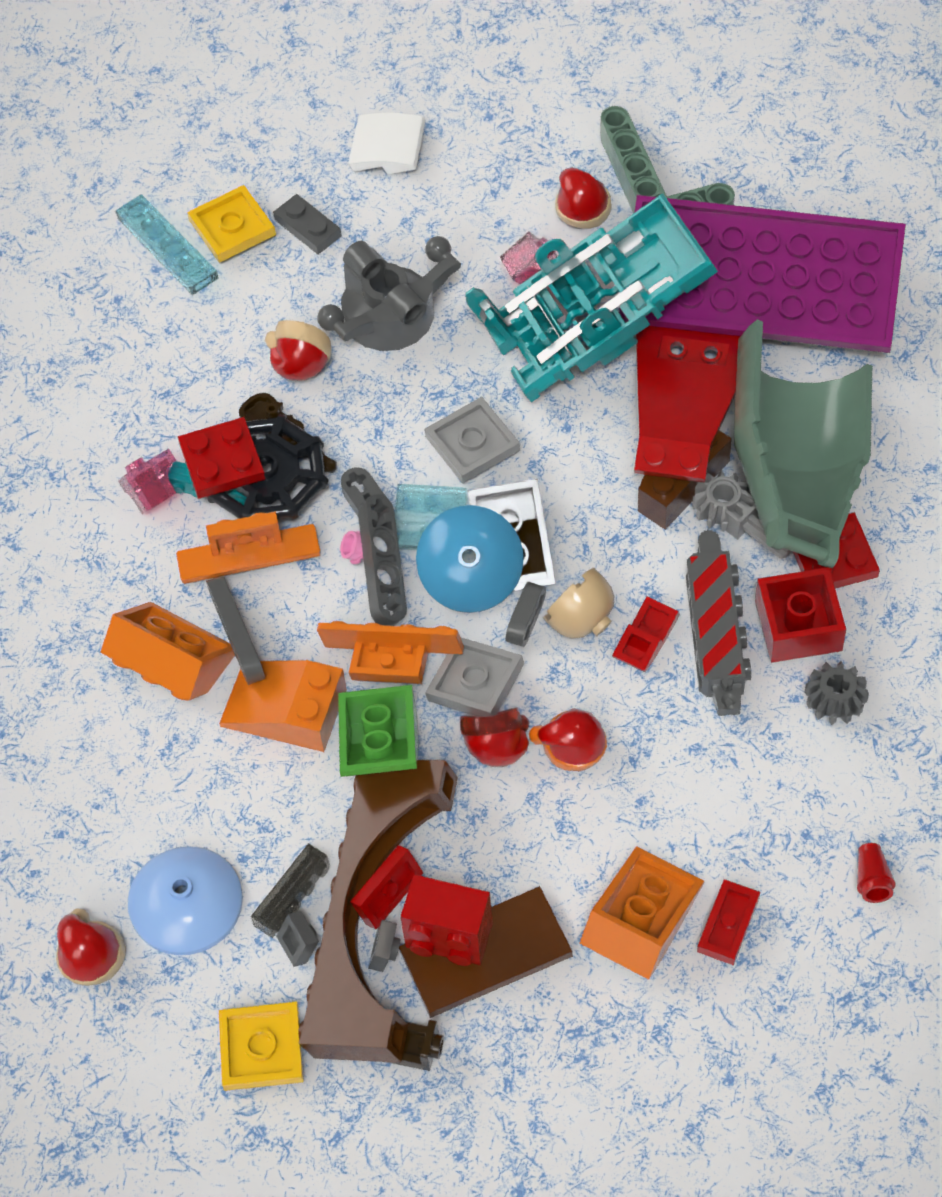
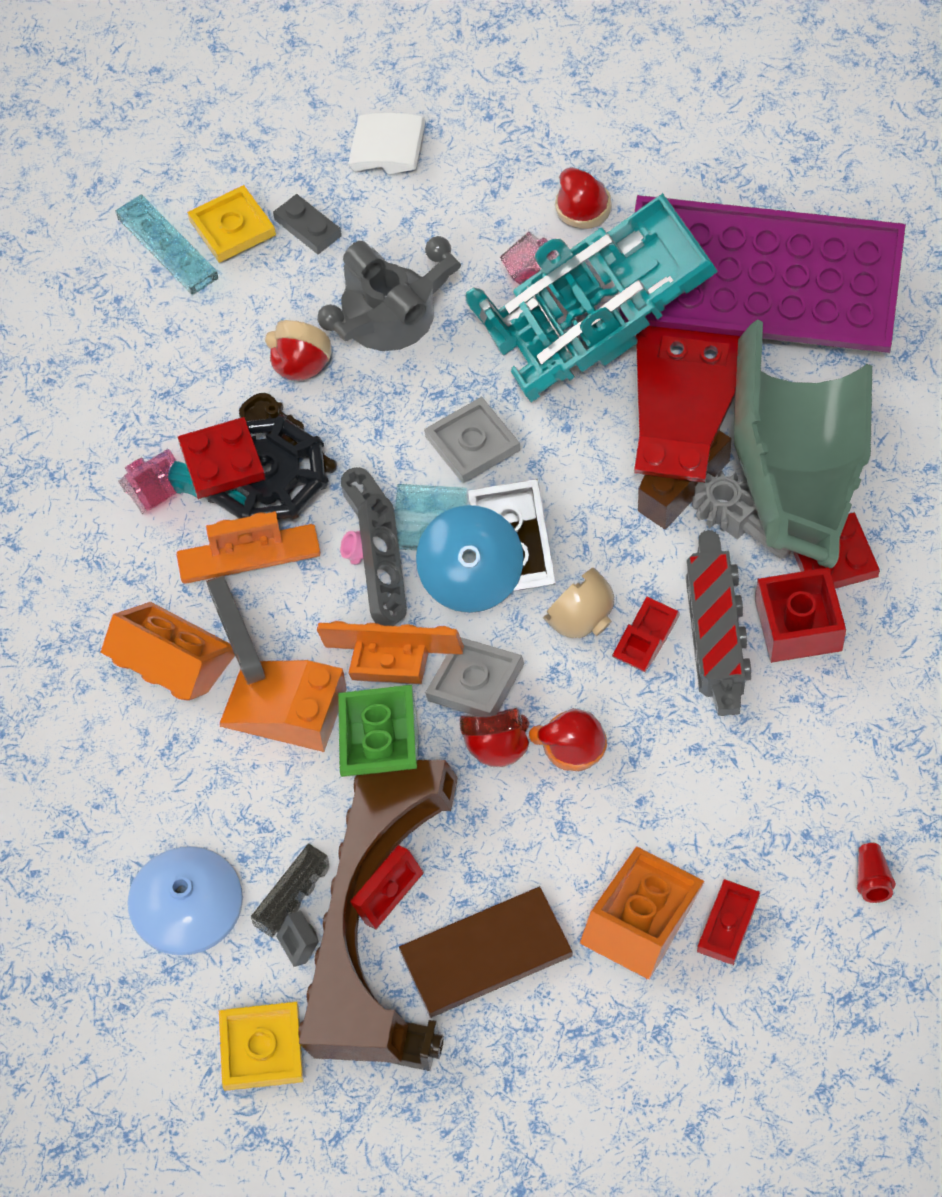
red piece [56,908,126,986] -> none
dark grey plate [368,920,401,972] -> none
red brick [400,874,493,966] -> none
dark grey beam [506,582,546,647] -> none
sand green beam [600,106,735,214] -> none
dark grey gear [805,660,869,725] -> none

